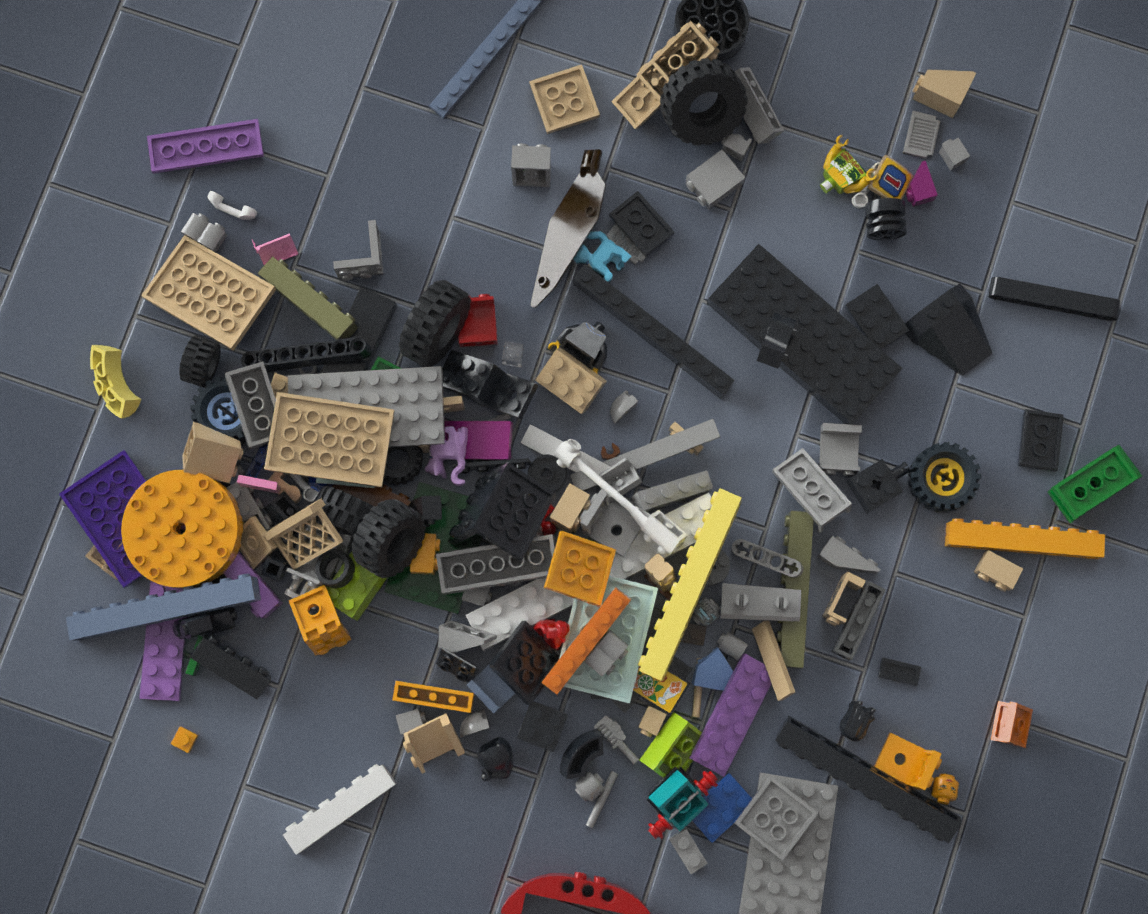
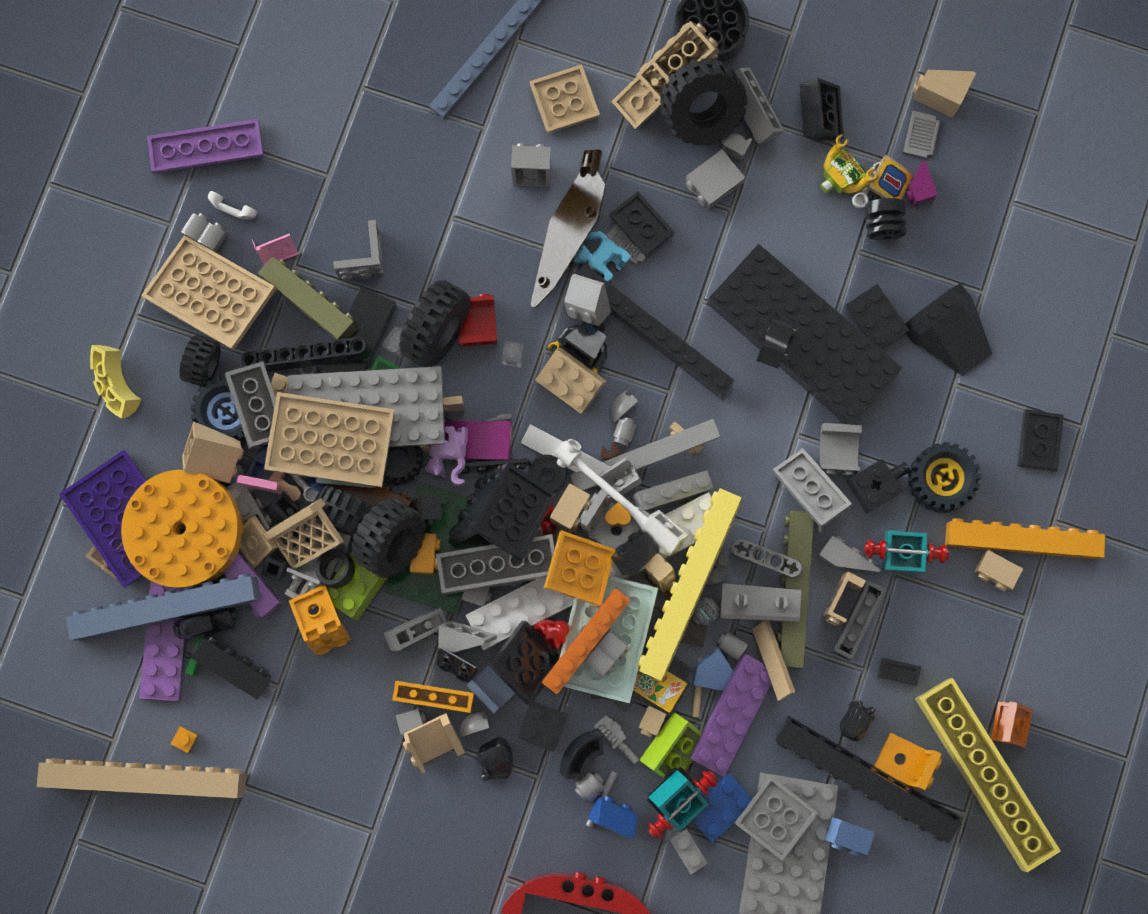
white brick [283,764,397,855] -> none
black bracket [442,350,538,420] -> none
light orange head [931,774,959,805] -> none
light grey brick [939,137,970,171] -> none
black beam [988,277,1120,321] -> none
green hinge [1047,444,1143,523] -> none
none -> tan brick [37,759,246,798]
none -> clear brick [382,325,403,358]
none -> light grey slope [383,608,447,651]
none -> light grey slope [565,274,611,326]
none -> blue slope [588,796,637,839]
none -> light orange tile [605,502,631,526]
none -> black brick [611,532,659,576]
none -> light grey brick [613,417,637,447]
none -> black slope [800,78,844,141]
none -> medium blue brick [825,817,875,856]
none -> teal brick [864,531,950,574]
none -> light yellow brick [915,678,1061,872]

